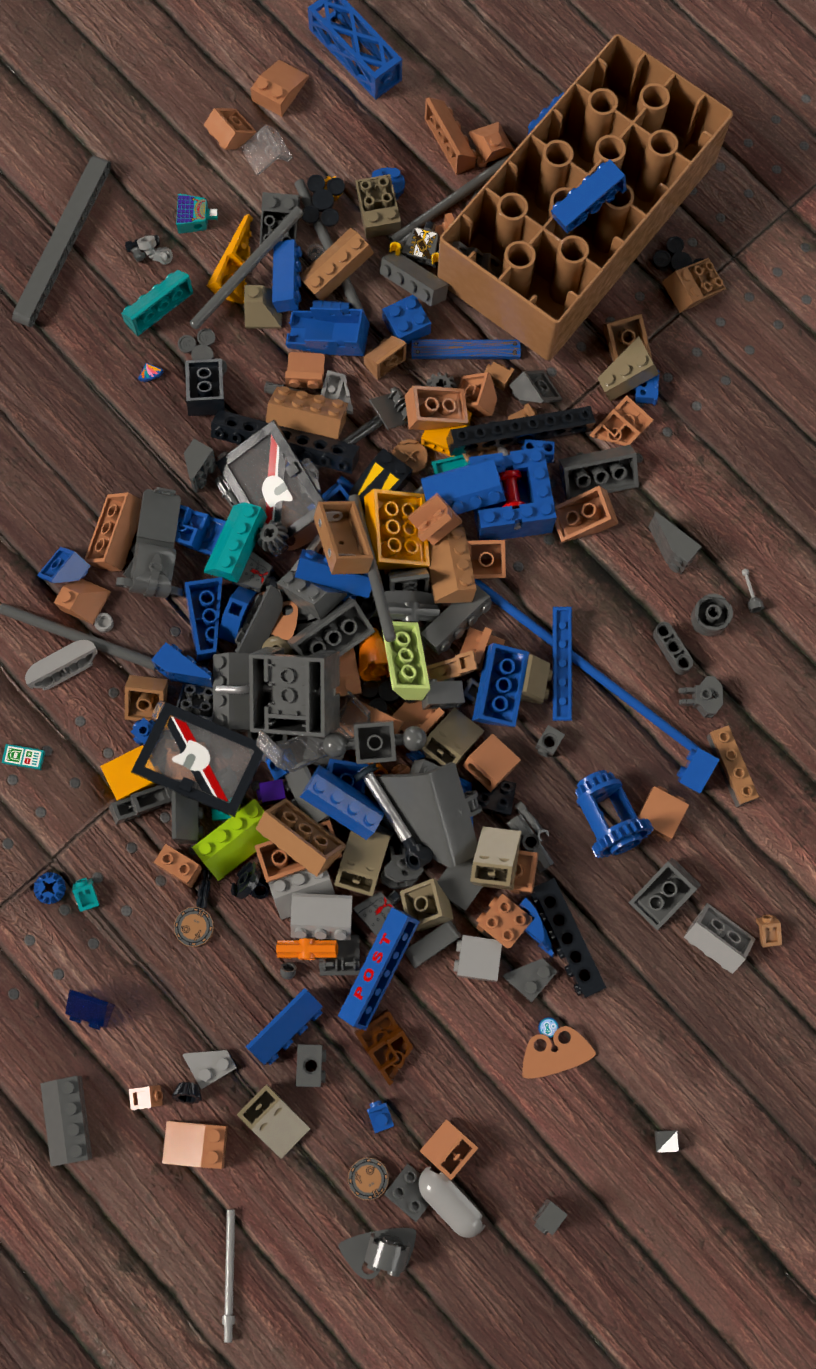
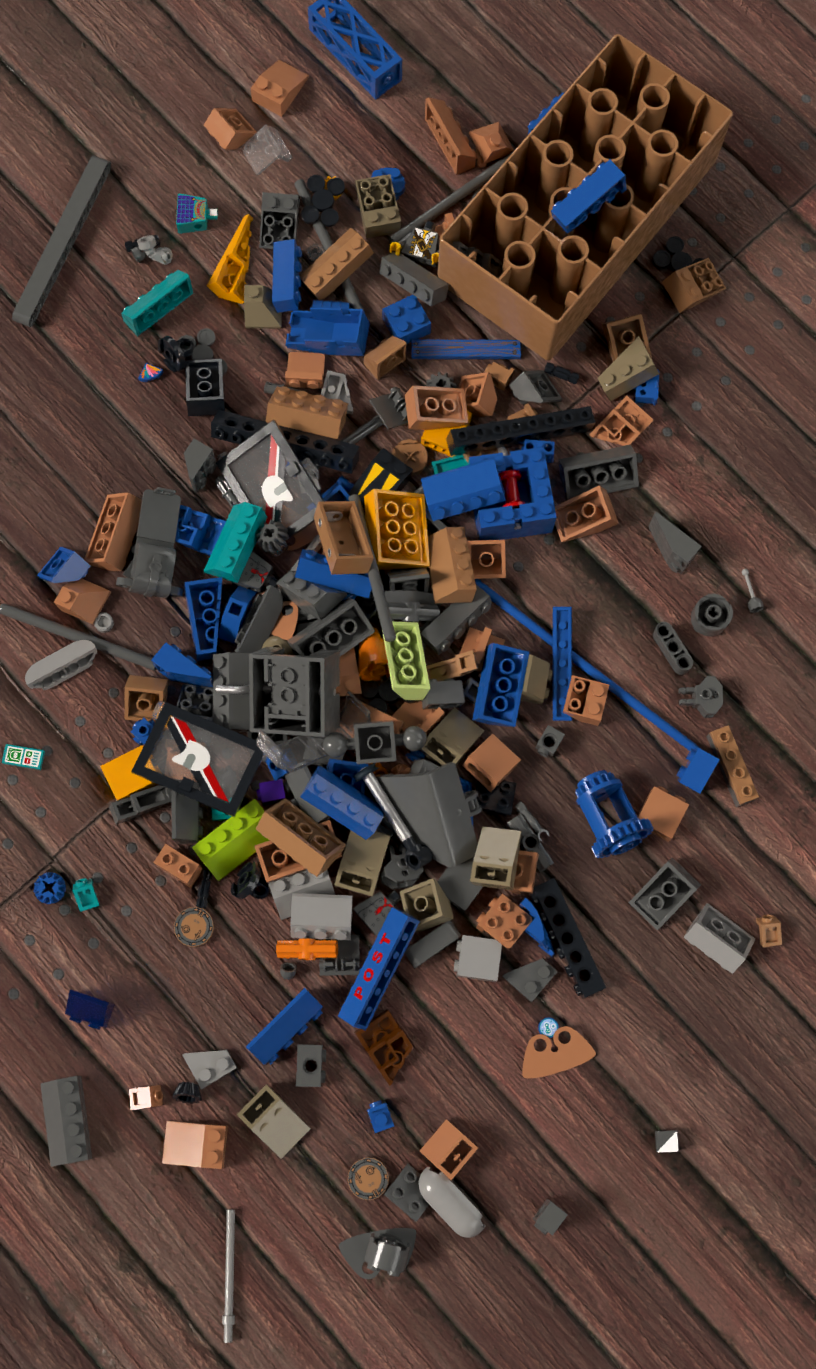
dark grey piece [190,206,304,329] -> none
nougat bracket [408,493,462,545] -> none
none -> black tile [158,336,193,372]
none -> black axle [544,362,580,384]
none -> nougat slope [563,675,609,726]

